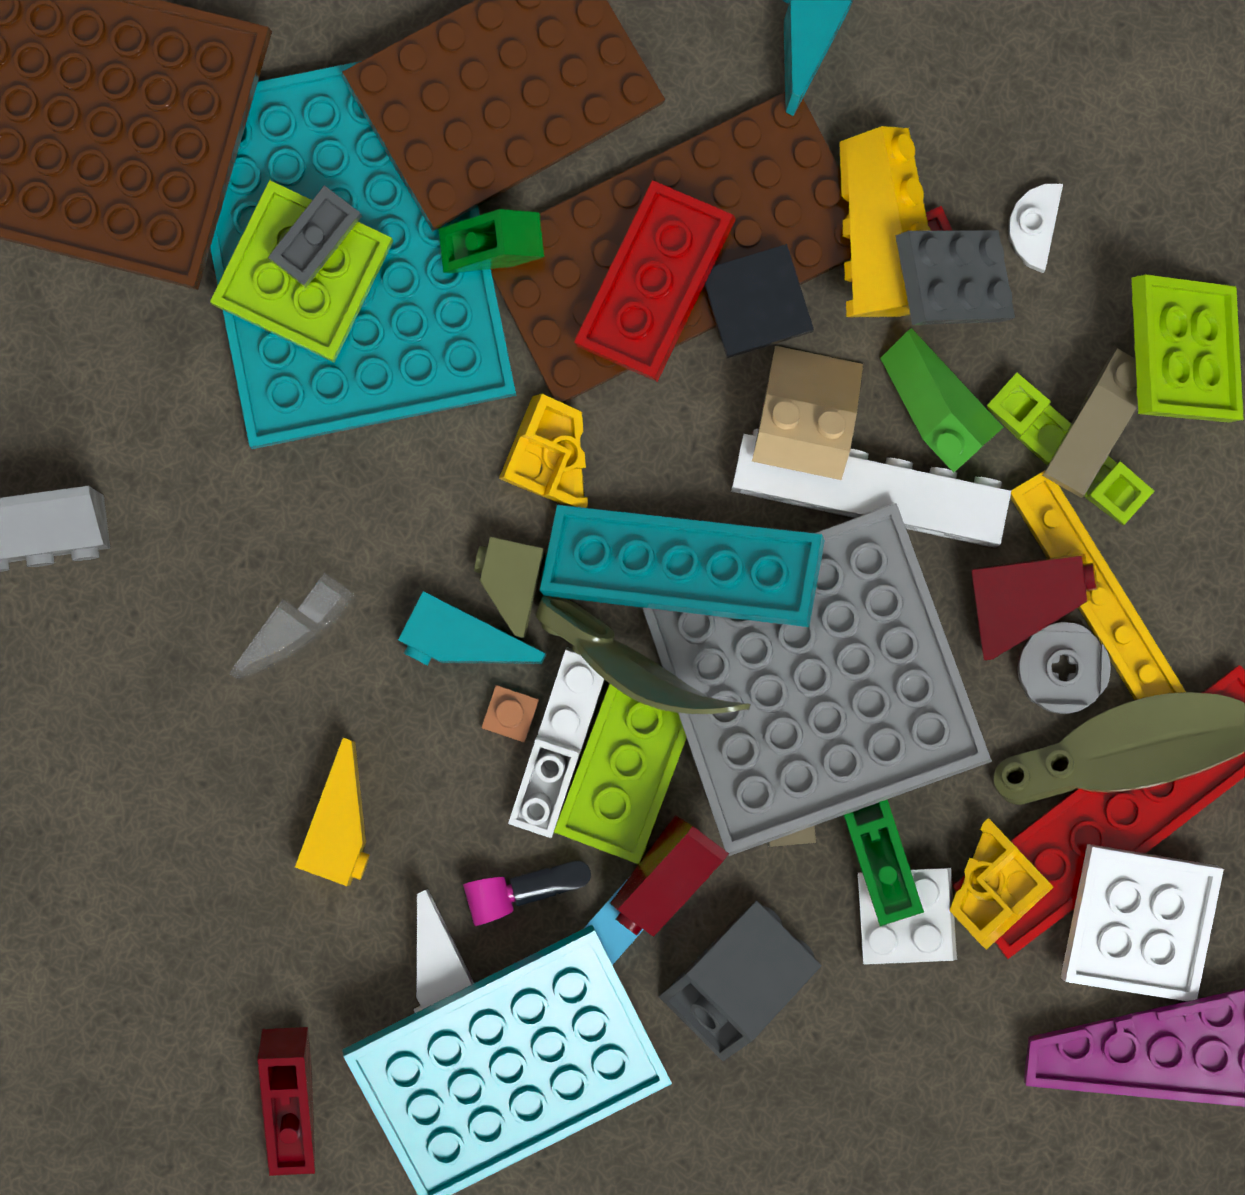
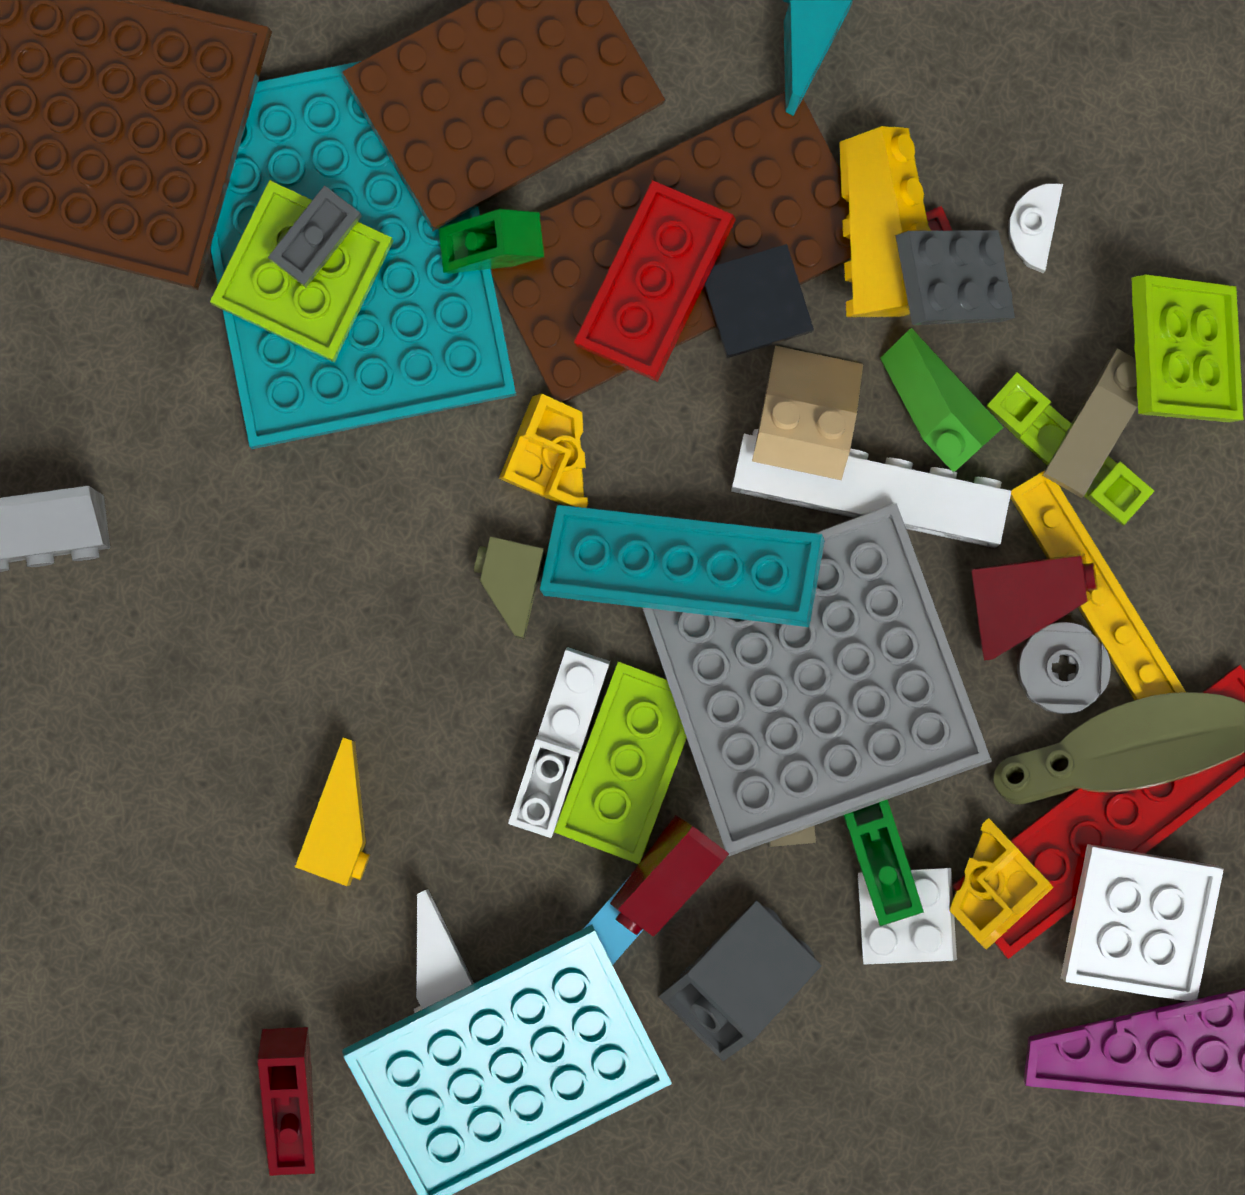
clear slope [229,572,357,680] -> none
teal slope [398,591,546,666] -> none
piece [463,861,591,926] -> none
nougat plate [482,685,539,743] -> none
olive plant [536,596,751,714] -> none

